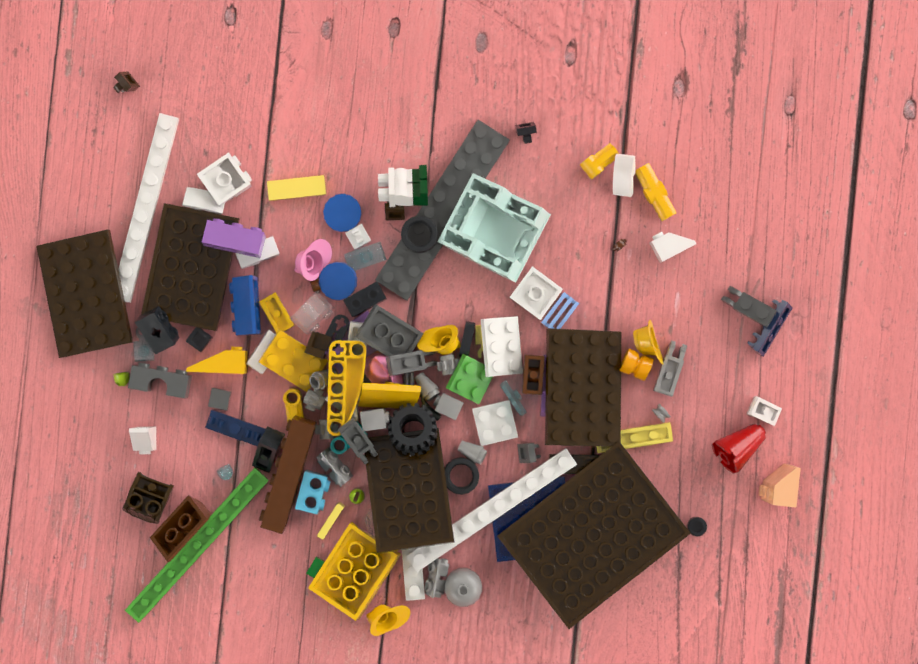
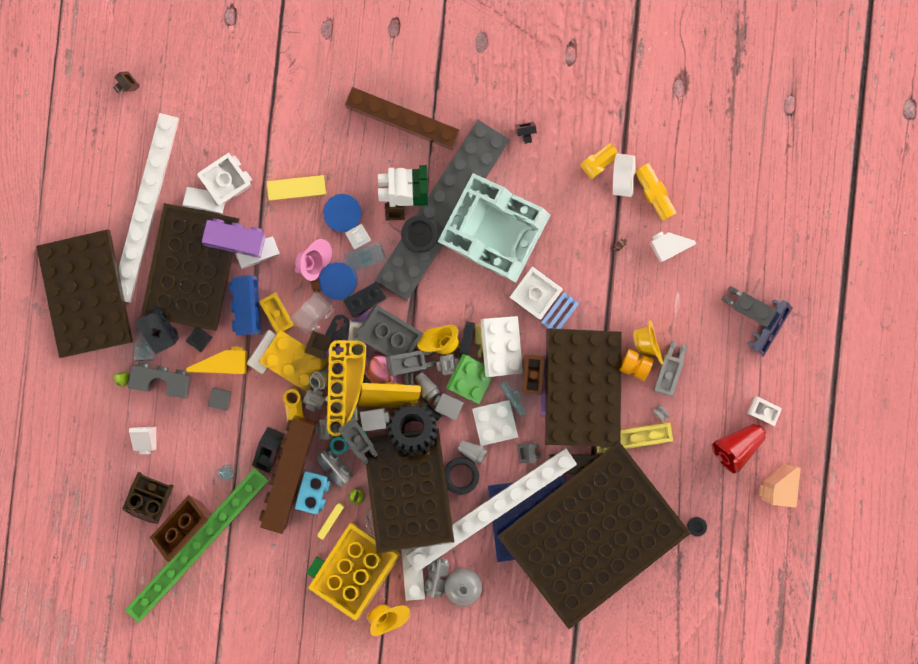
dark blue plate [205,409,266,447] -> none
none -> reddish brown brick [345,87,460,151]

